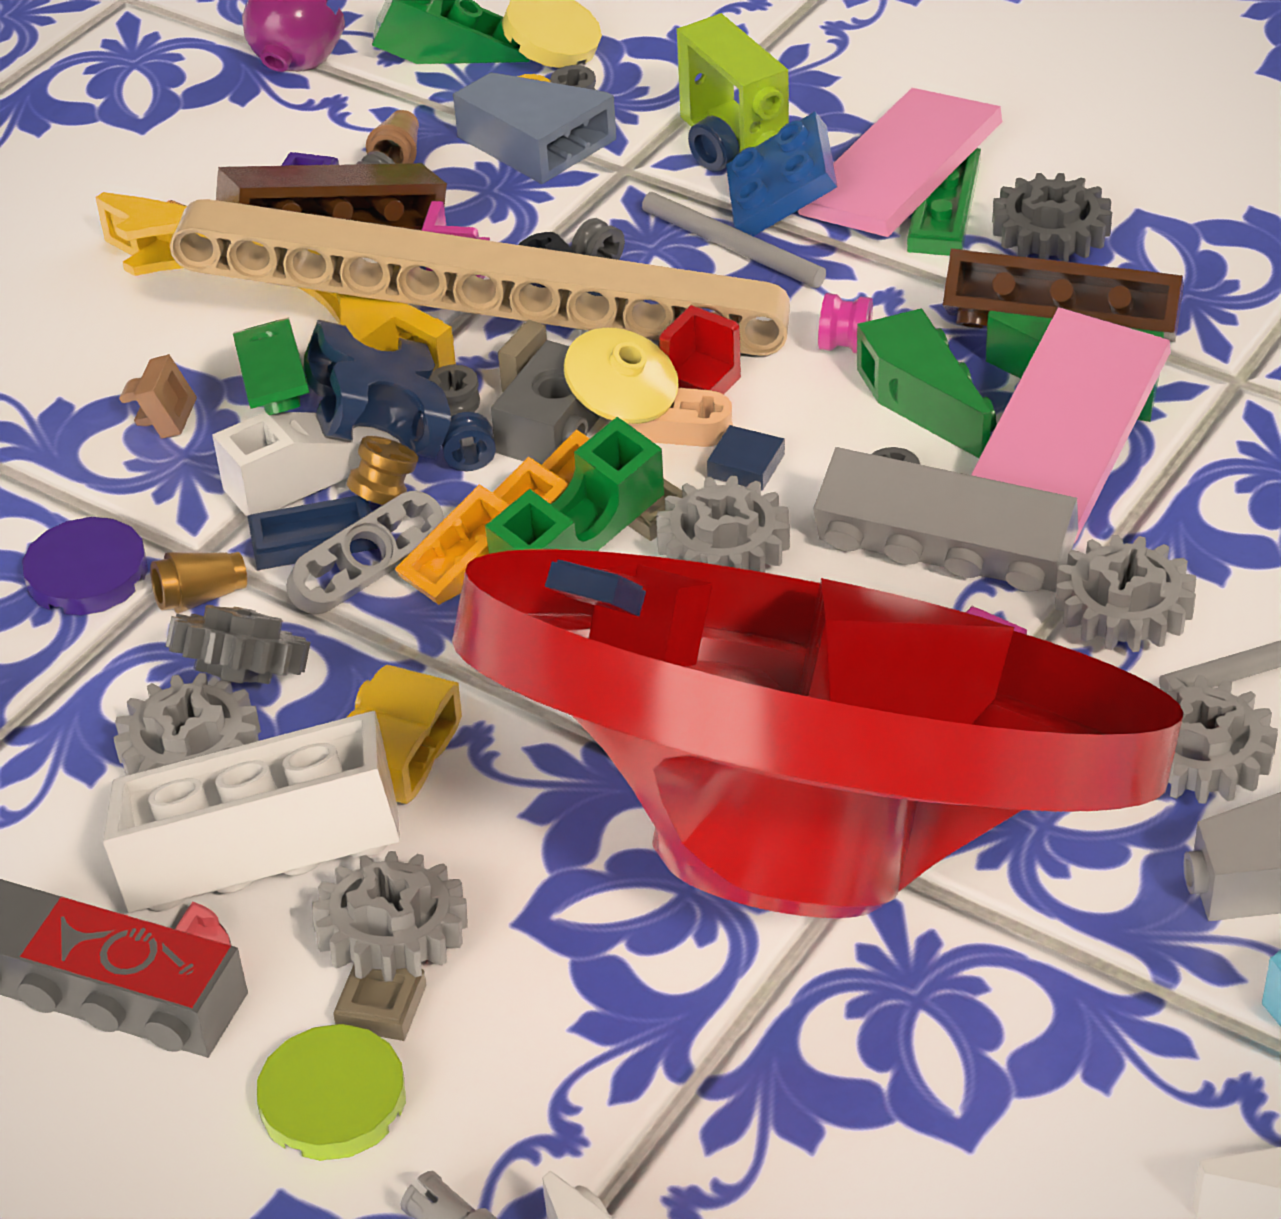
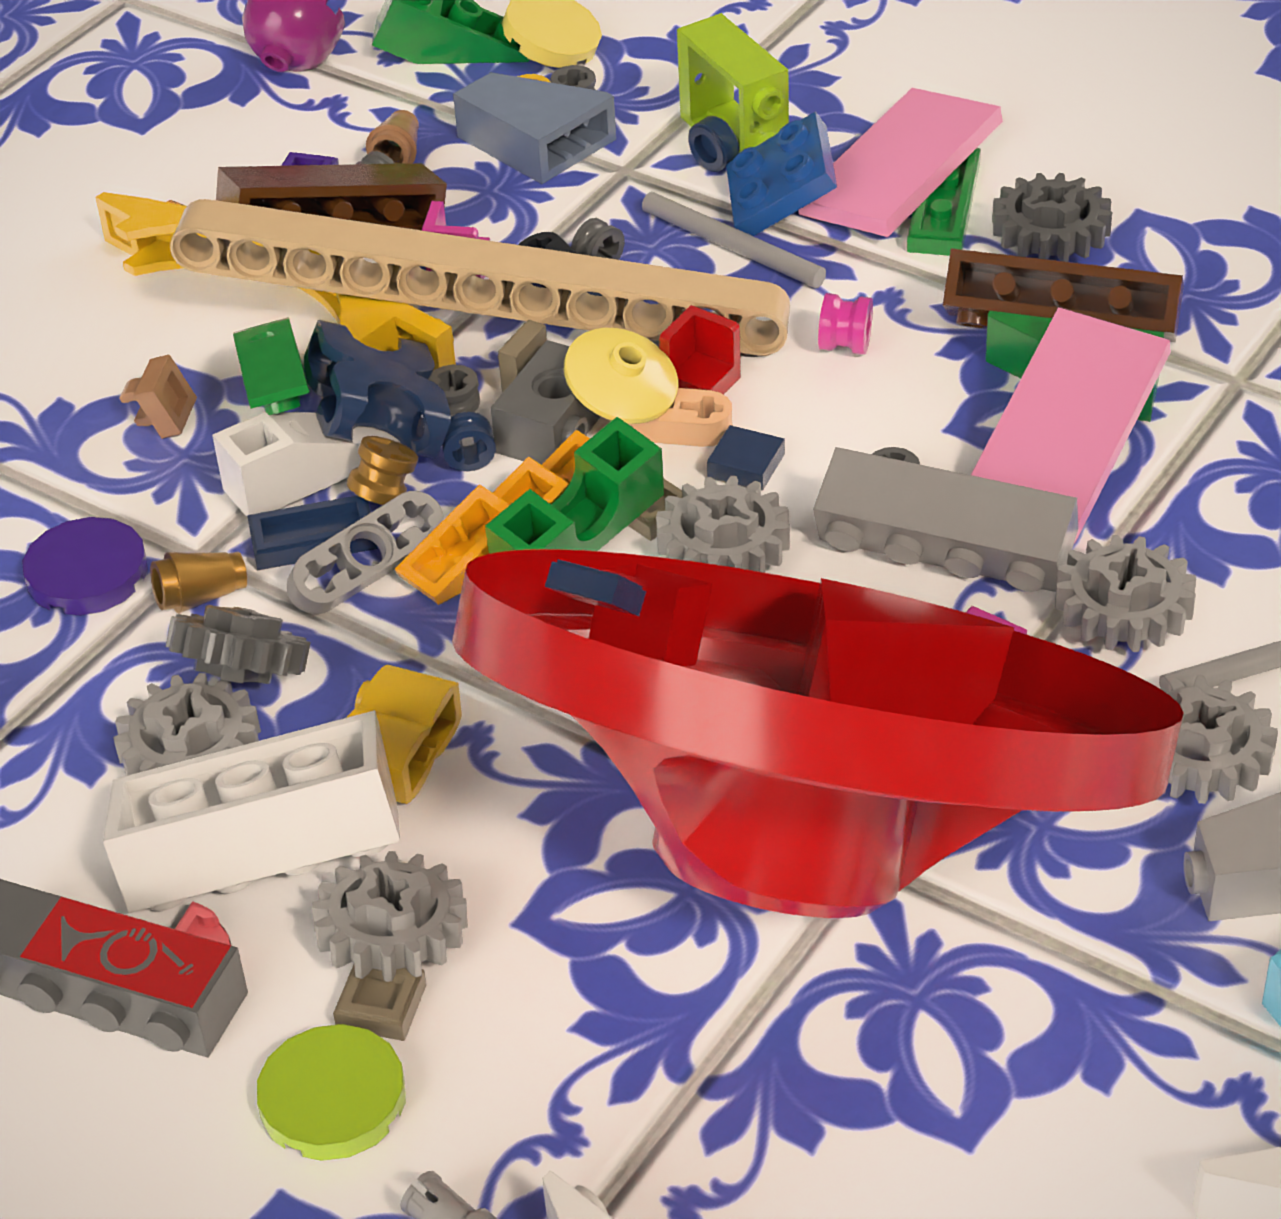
green slope [857,308,997,458] -> none

